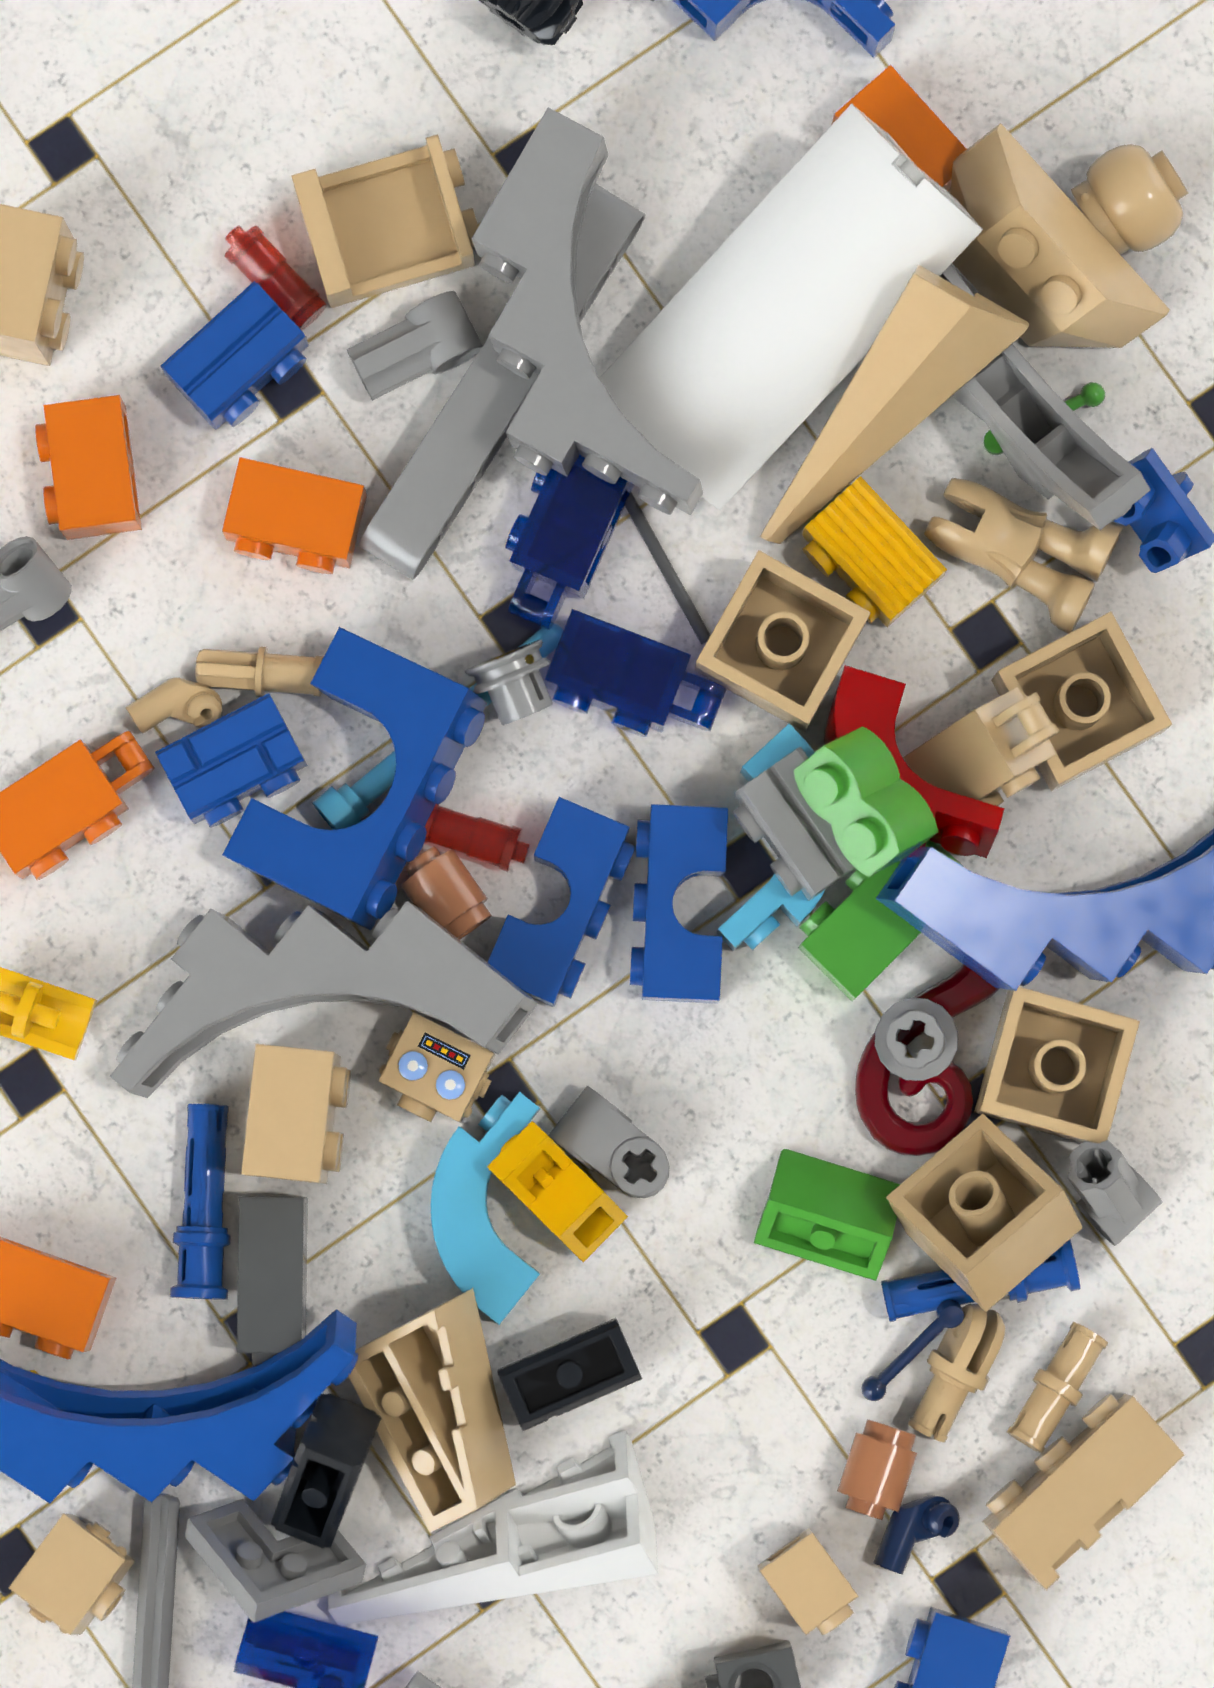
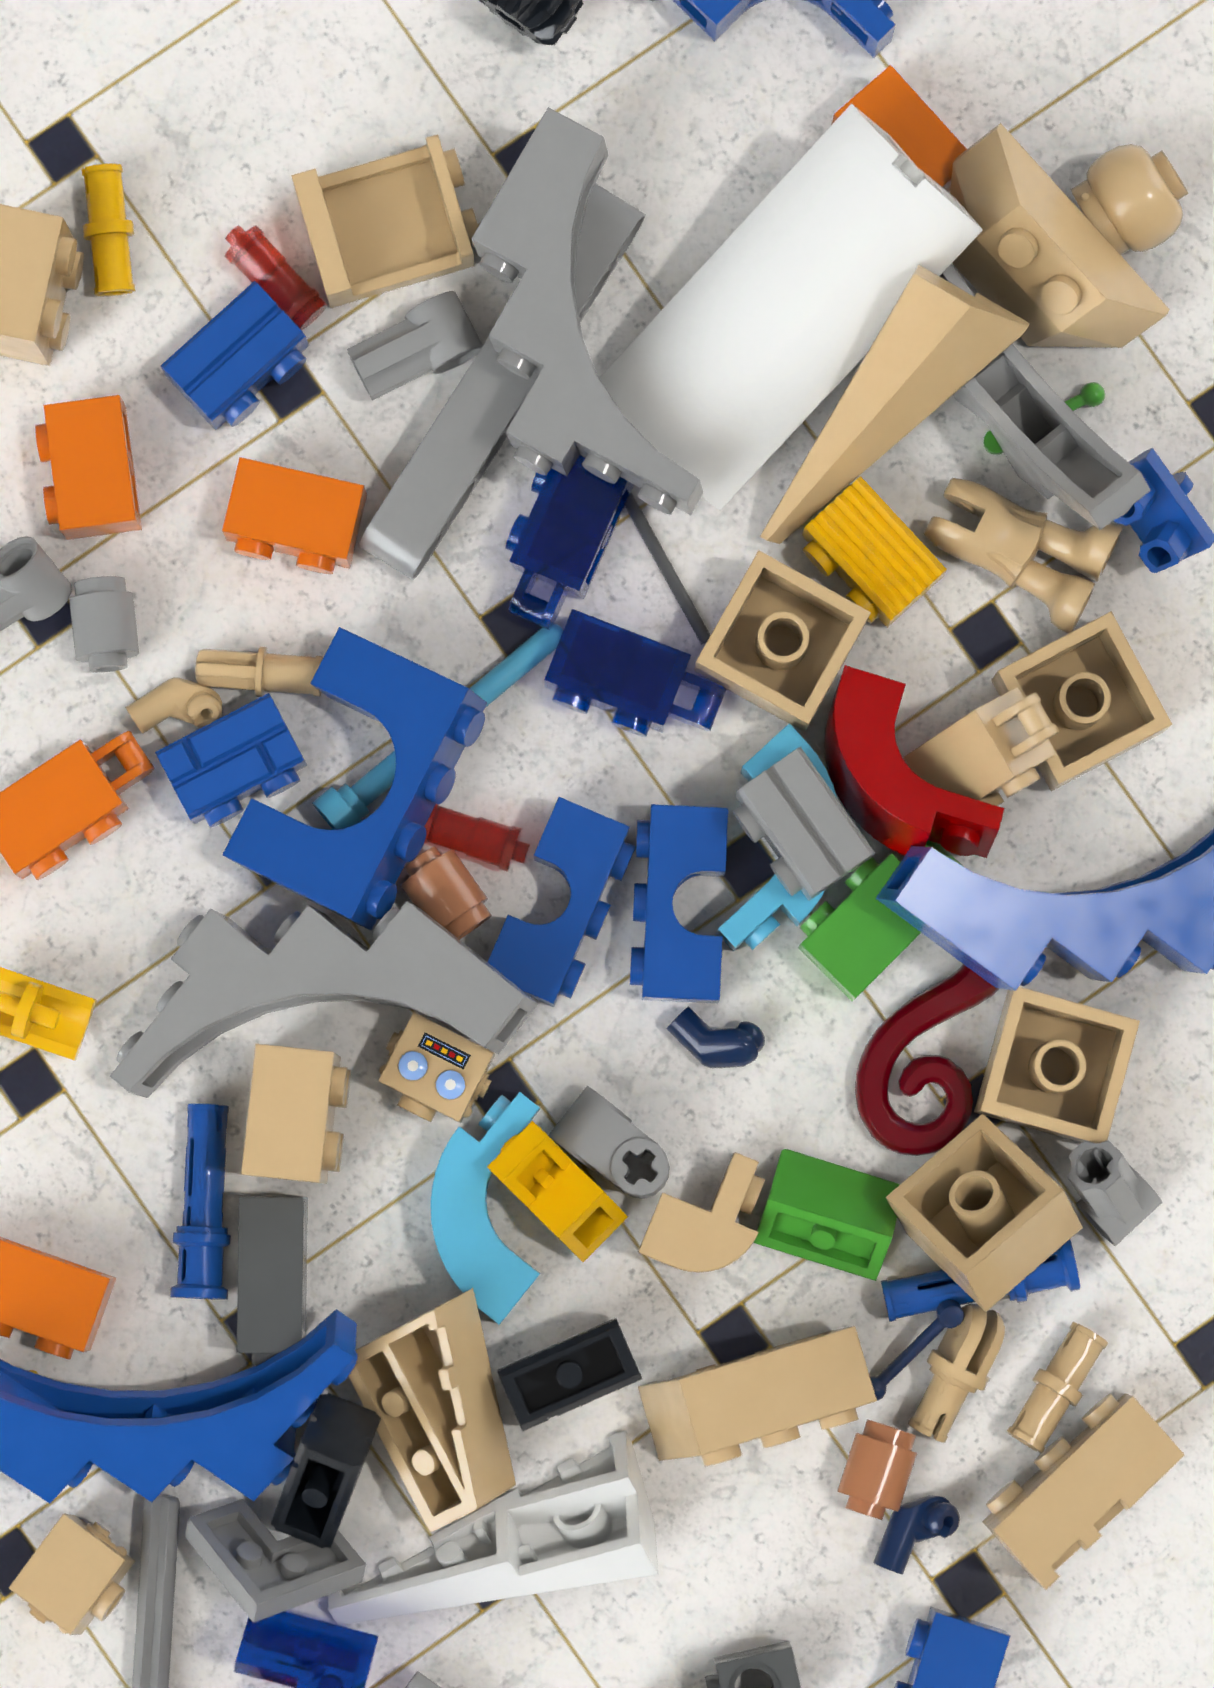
light grey piece [465,639,553,725] -> none
tan brick [757,1528,858,1635] -> none
bright green brick [793,726,938,877] -> none
light grey piece [875,998,958,1081] -> none
none -> light grey brick [69,576,139,672]
none -> yellow pin [81,164,135,296]
none -> tan brick [638,1152,765,1272]
none -> tan wedge [638,1326,877,1466]
none -> dark blue arm [666,1006,765,1068]

